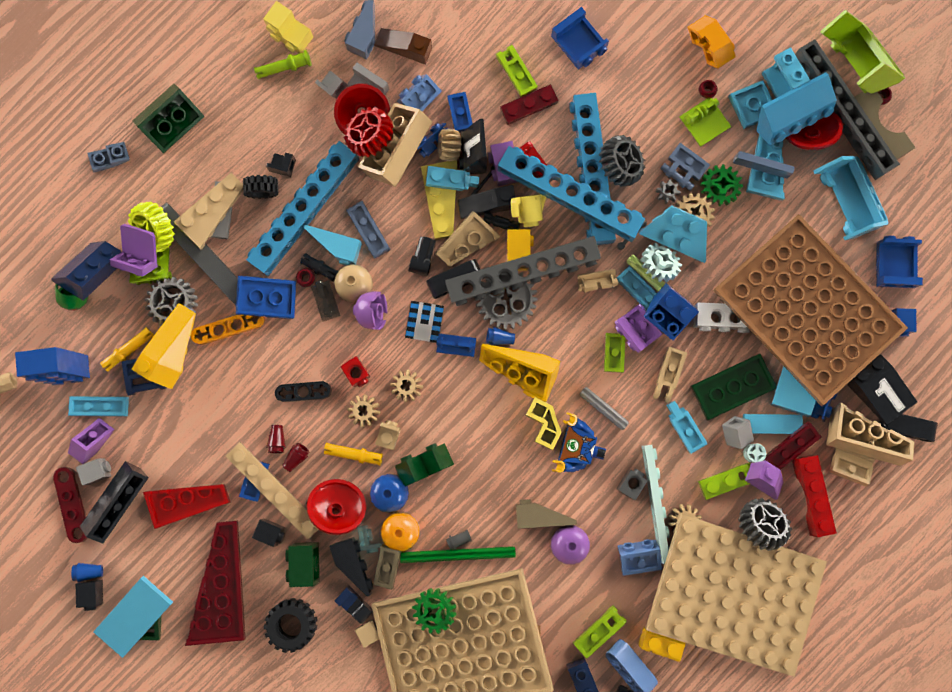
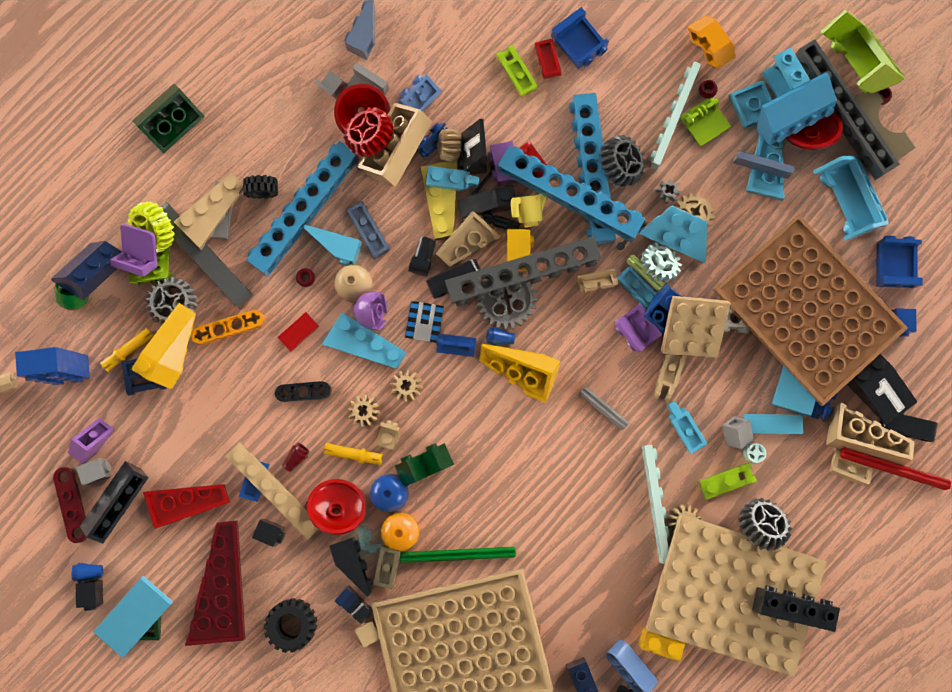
medium azure tile [68,396,129,416] -> none
sand blue slope [87,142,130,173] -> none
blue tile [235,276,296,319] -> none
lime pin [254,49,312,79] -> none
light yellow brick [263,1,313,54] -> none
black panel [266,152,296,177] -> none
dark red cone [266,425,286,454] -> none
dark green brick [285,542,320,587] -> none
black pin [300,253,338,282] -> none
clear smoke hinge [311,280,341,322] -> none
red brick [340,356,371,388] -> none
reddish brown slope [374,28,432,65] -> none
green gear [412,588,457,634] -> none
dark grey pin [446,530,472,550] -> none
blue plate [447,92,473,132] -> none
dark red plate [500,84,559,125] -> none
dark tan slope [516,499,577,529] -> none
light yellow brick [525,397,562,450] -> none
medium lavender cylinder [551,525,590,565] -> none
torso [552,412,606,473] -> none
lime plate [573,605,627,659] -> none
lime plate [604,333,625,373] -> none
dark grey brick [617,469,648,501] -> none
medium blue bracket [618,539,662,576] -> none
sand blue plate [660,143,710,191] -> none
dark green tile [690,354,777,421] -> none
green gear [700,164,743,206] -> none
medium lavender slope [745,460,783,500] -> none
dark red tile [764,421,822,470] -> none
red arch [792,455,837,538] -> none
none -> red tile [278,312,319,352]
none -> medium azure wing [322,312,407,369]
none -> red tile [534,38,562,80]
none -> light aqua plate [649,61,701,171]
none -> tan plate [661,296,731,358]
none -> black brick [752,585,840,632]
none -> red axle [840,447,951,491]

